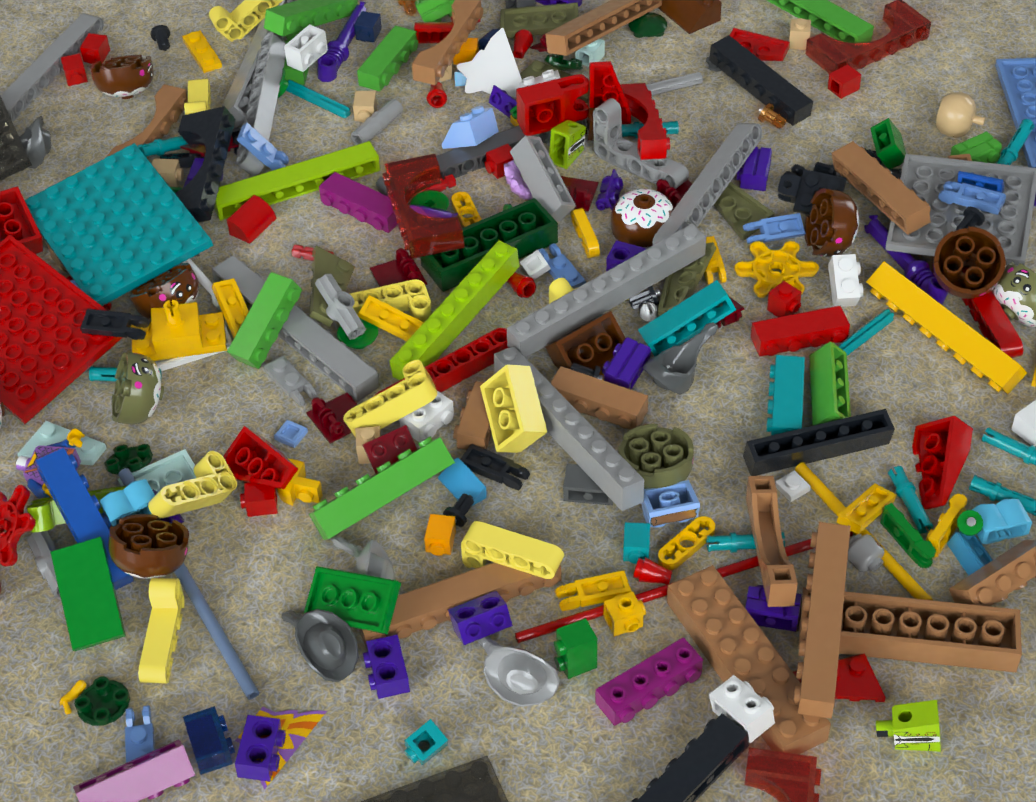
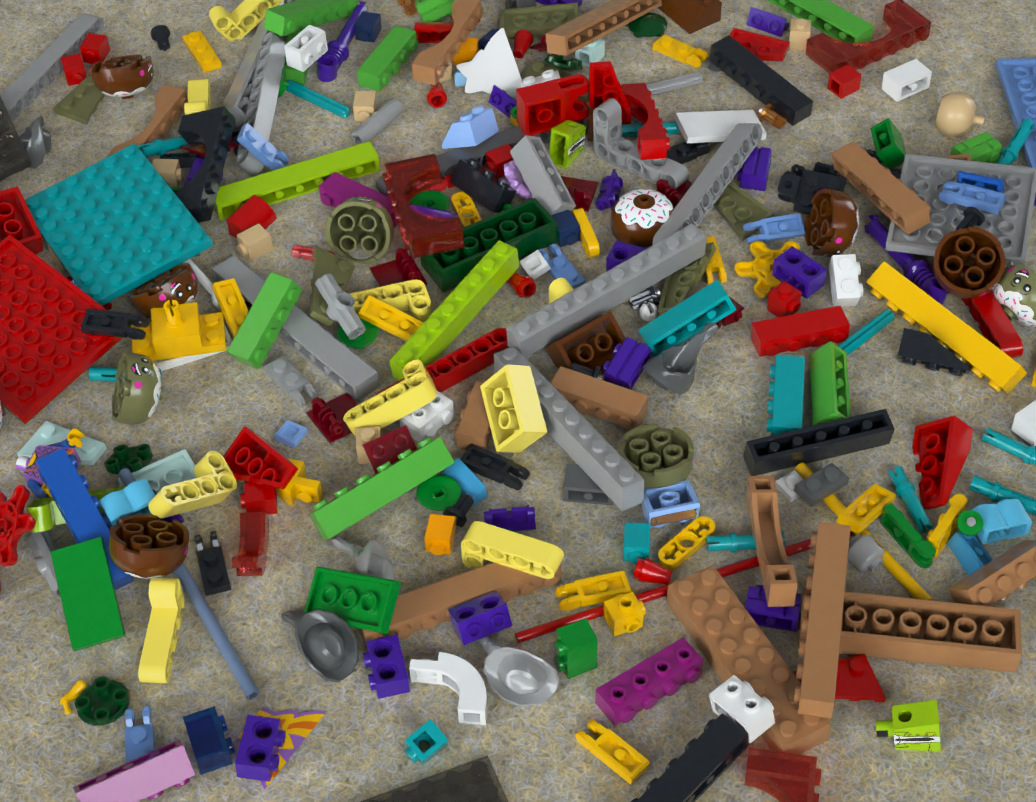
none -> olive wing [53,63,105,125]
none -> black hinge [195,531,231,596]
none -> clear red arch [232,511,269,576]
none -> tan brick [237,224,273,261]
none -> olive cylinder [326,197,394,264]
none -> white arch [409,652,488,725]
none -> green piece [416,475,461,511]
none -> black brick [450,158,517,213]
none -> dark purple hinge [484,505,536,532]
none -> dark blue brick [551,210,580,247]
none -> yellow hinge [575,719,650,785]
none -> yellow hinge [653,34,709,68]
none -> black hinge [666,142,711,164]
none -> white tile [674,110,767,143]
none -> dark purple hinge [746,7,789,37]
none -> dark purple brick [772,246,827,299]
none -> dark grey plate [794,463,849,506]
none -> white brick [881,59,932,102]
none -> black slope [898,328,969,377]

